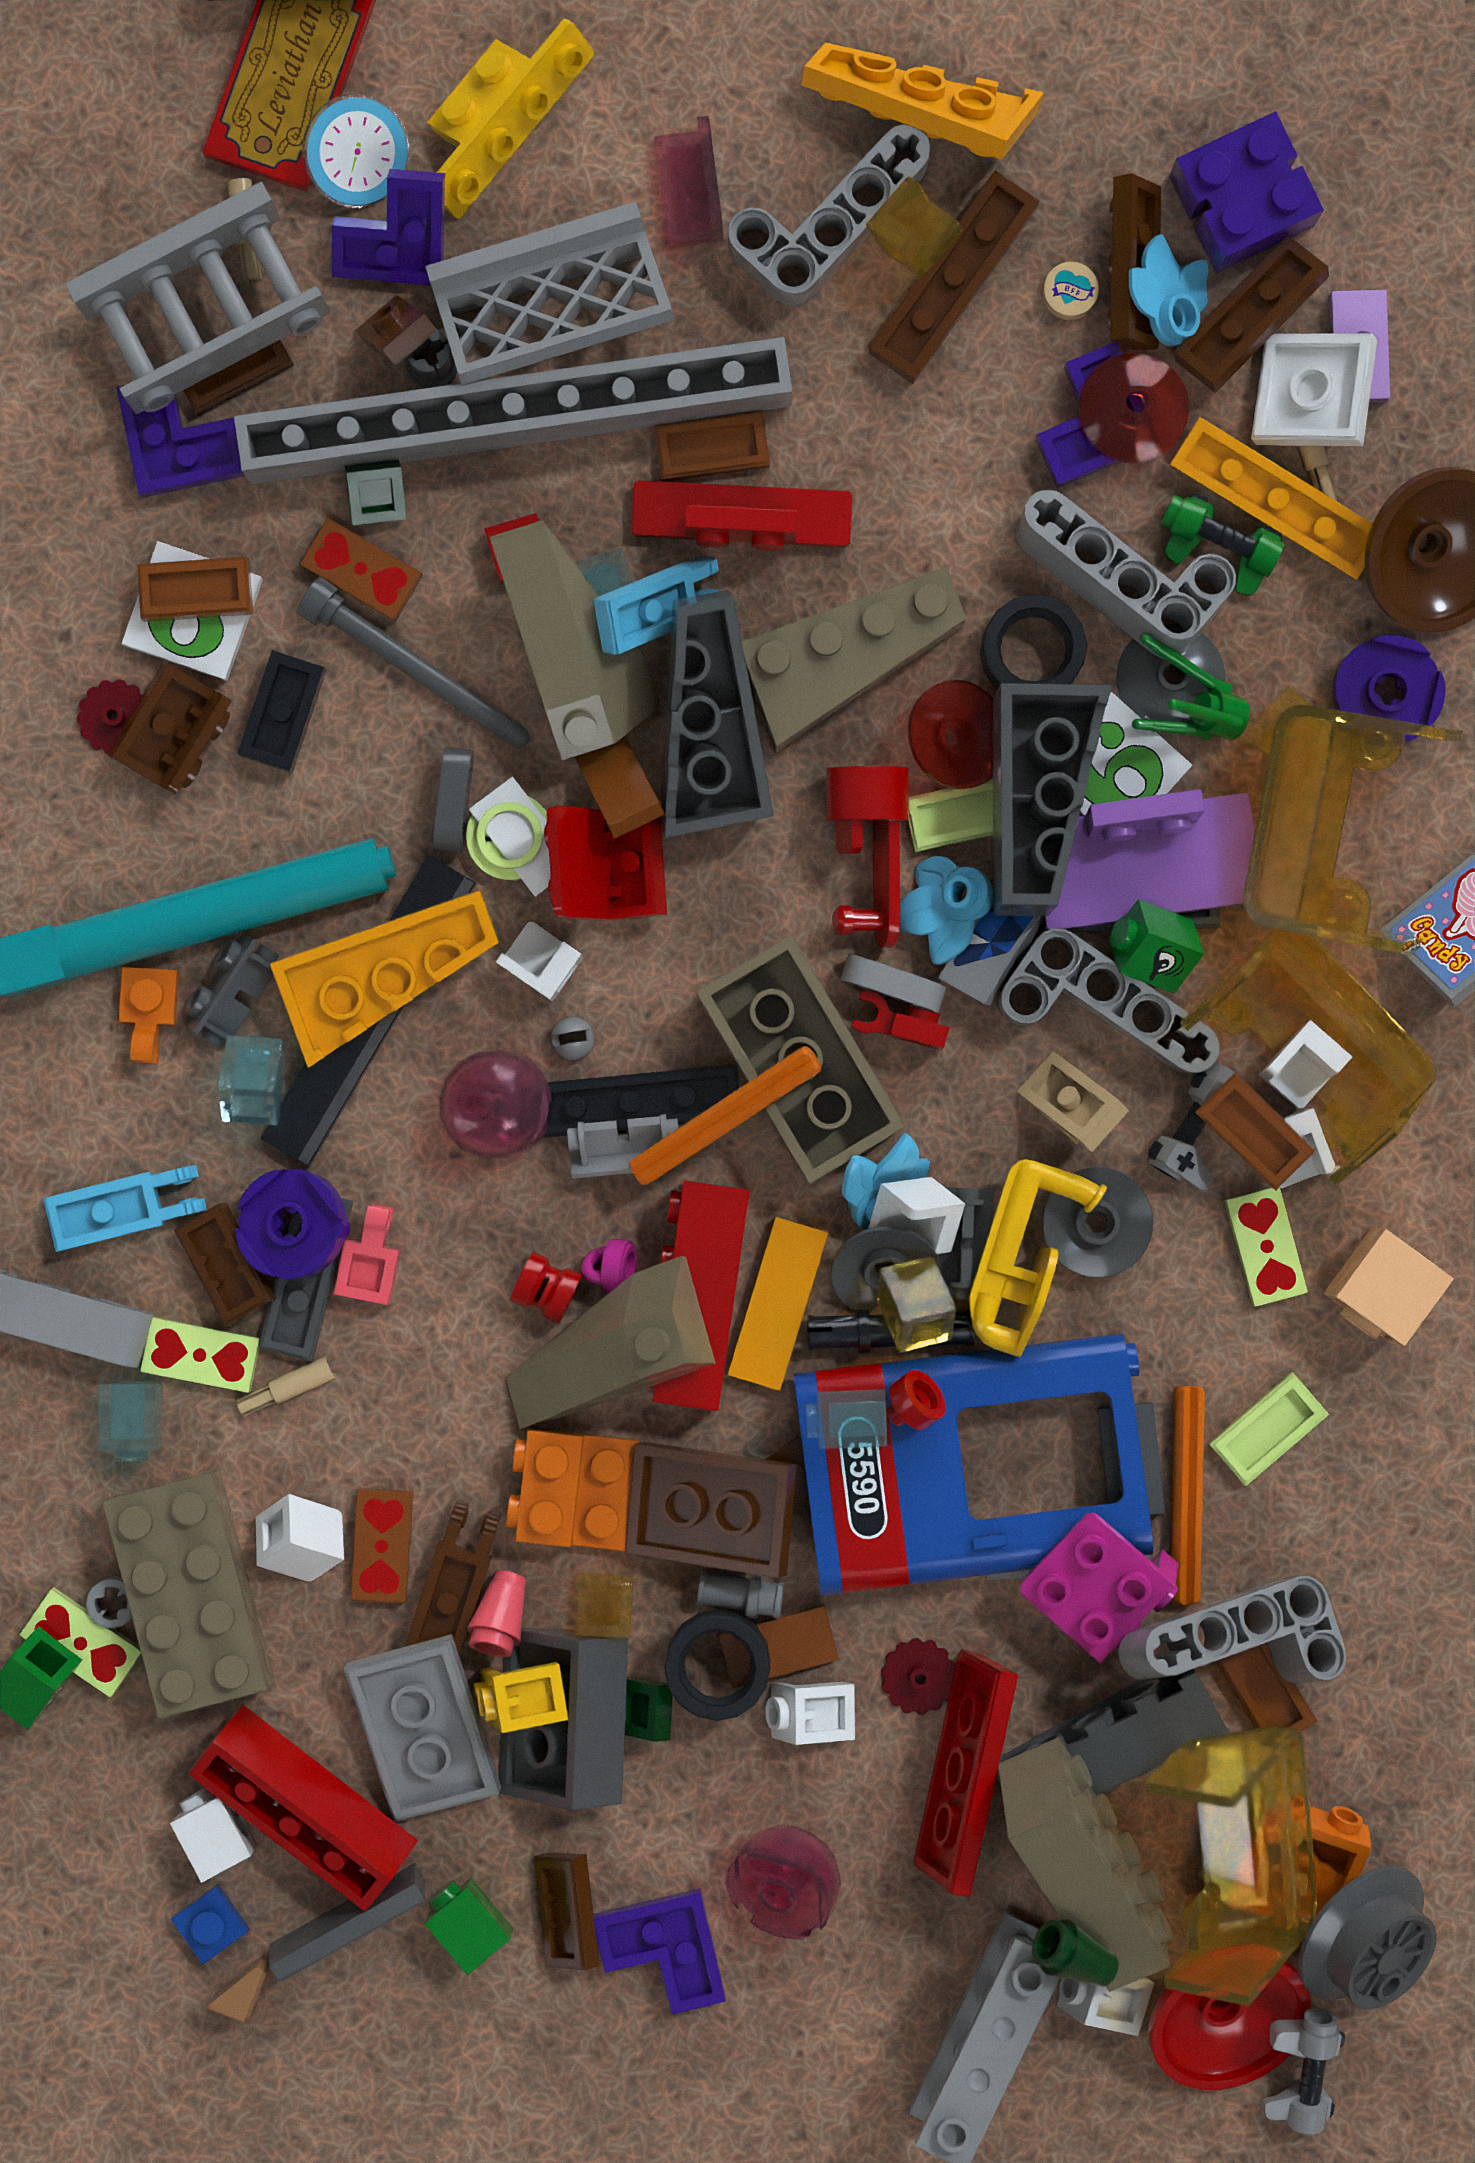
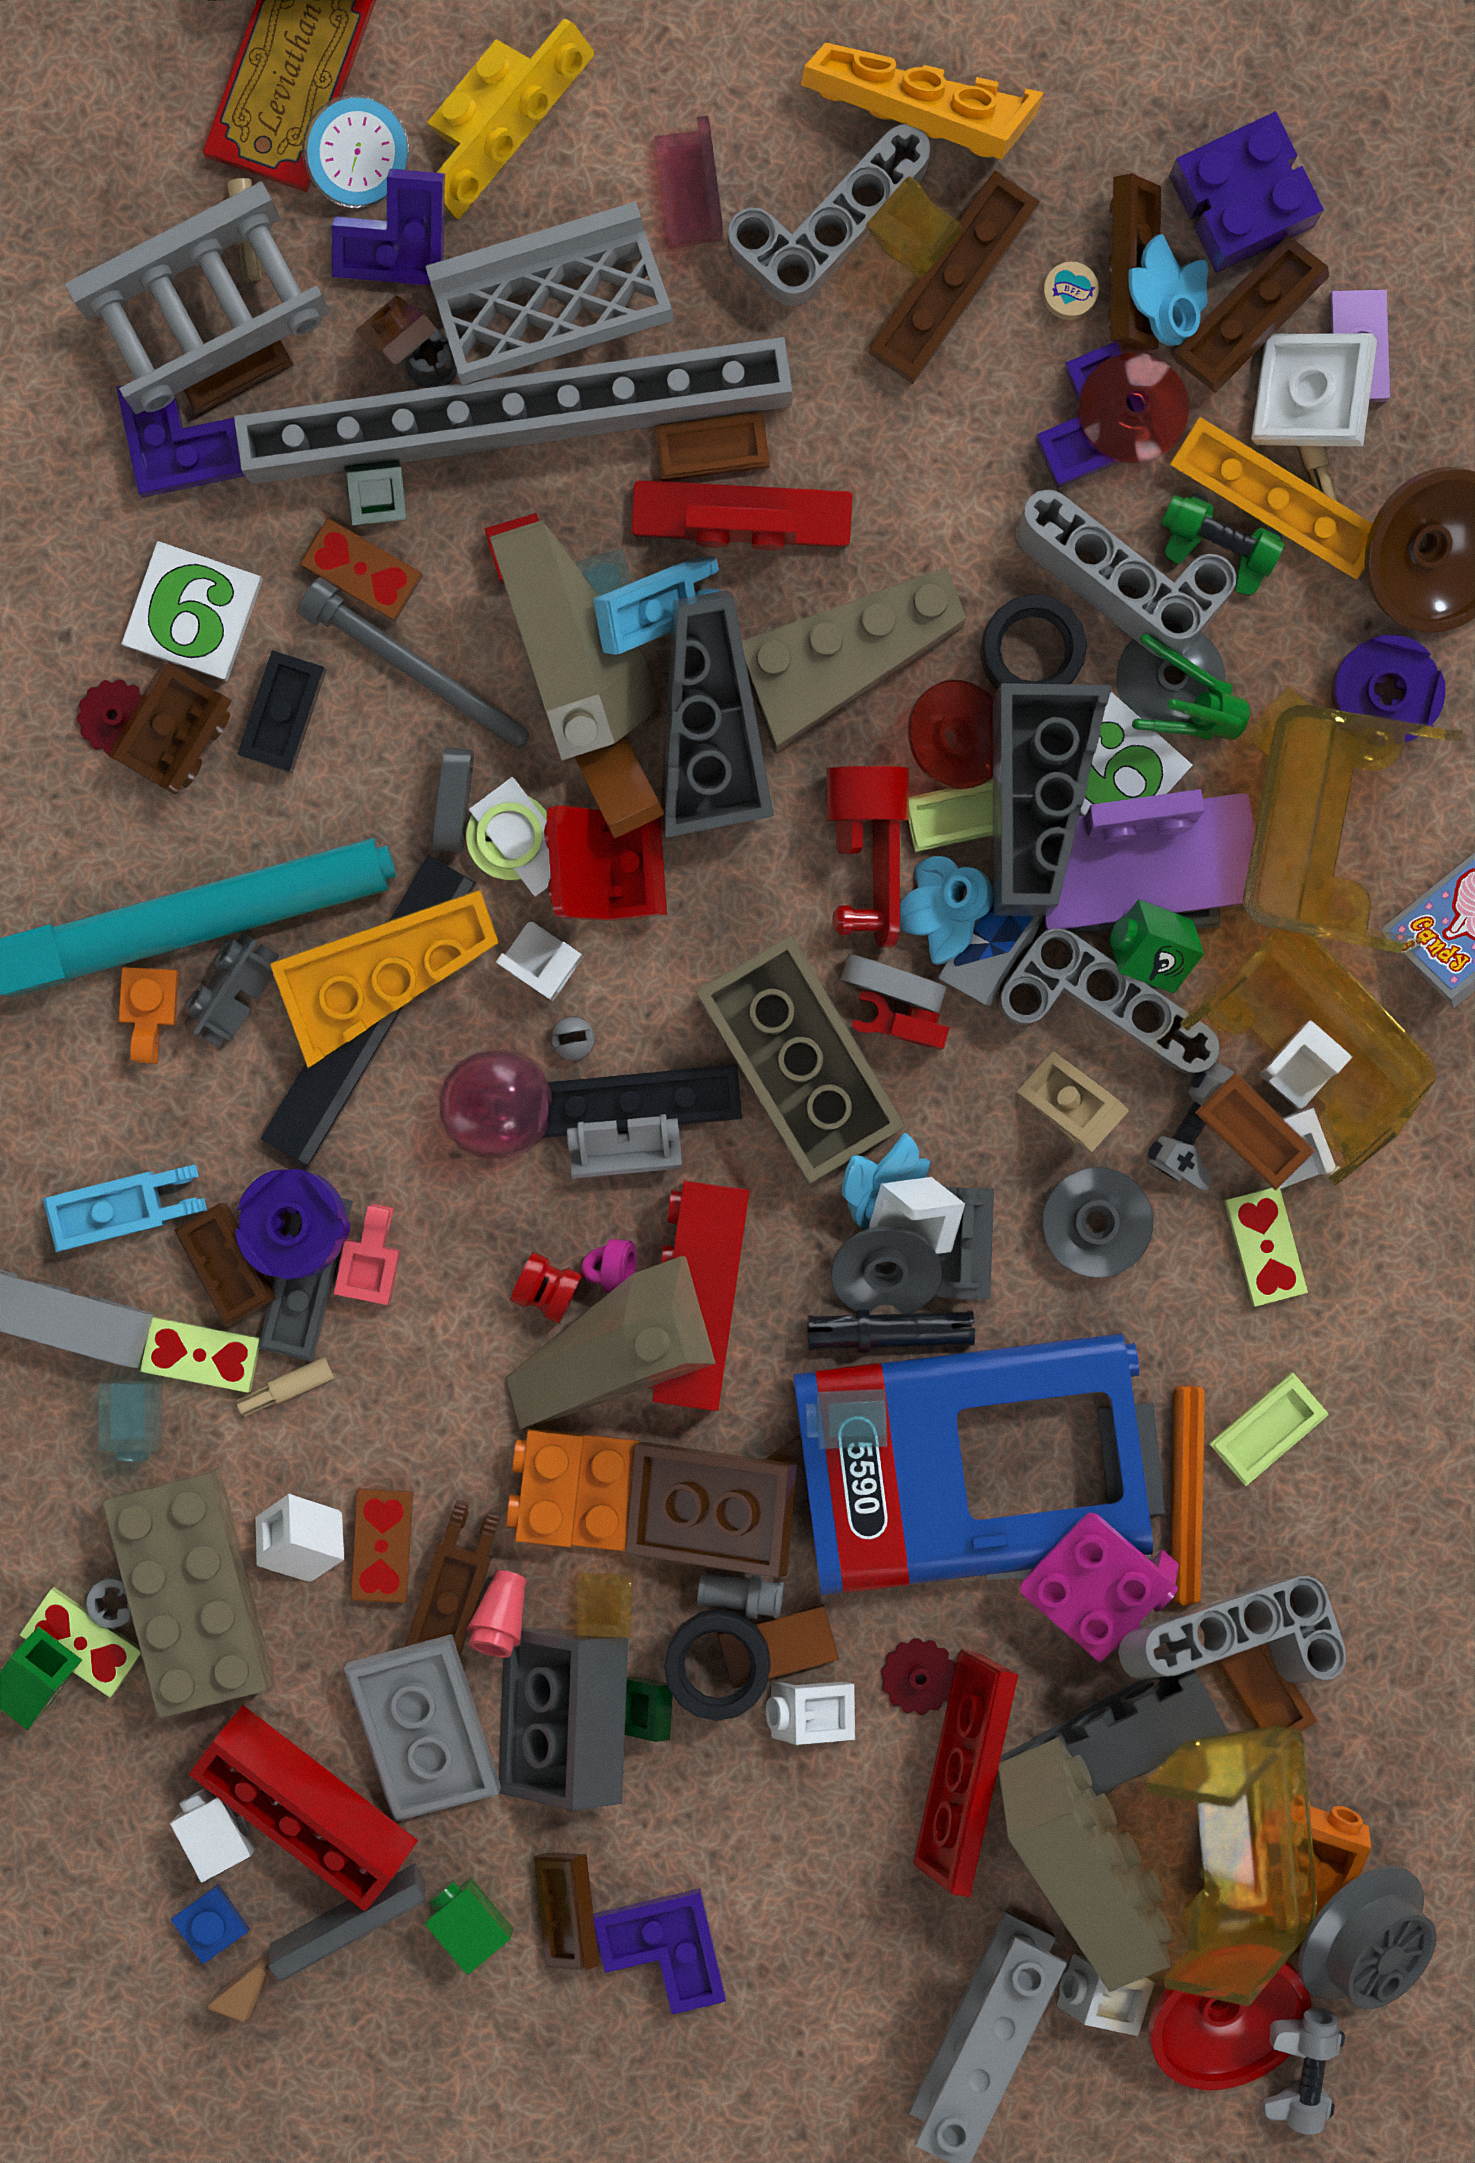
dark orange tile [137,556,253,622] -> none
clear light blue brick [218,1035,286,1125] -> none
yellow bracket [472,1662,568,1733] -> none
orange axle [629,1046,822,1185] -> none
clear pink cylinder [725,1825,841,1940] -> none
light orange tile [727,1216,828,1391] -> none
clear yellow panel [877,1257,956,1353] -> none
red tile [887,1370,946,1430] -> none
yellow piece [968,1159,1107,1357] -> none
dark green cone [1032,1919,1119,1987] -> none
light nougat head [1323,1227,1454,1346] -> none

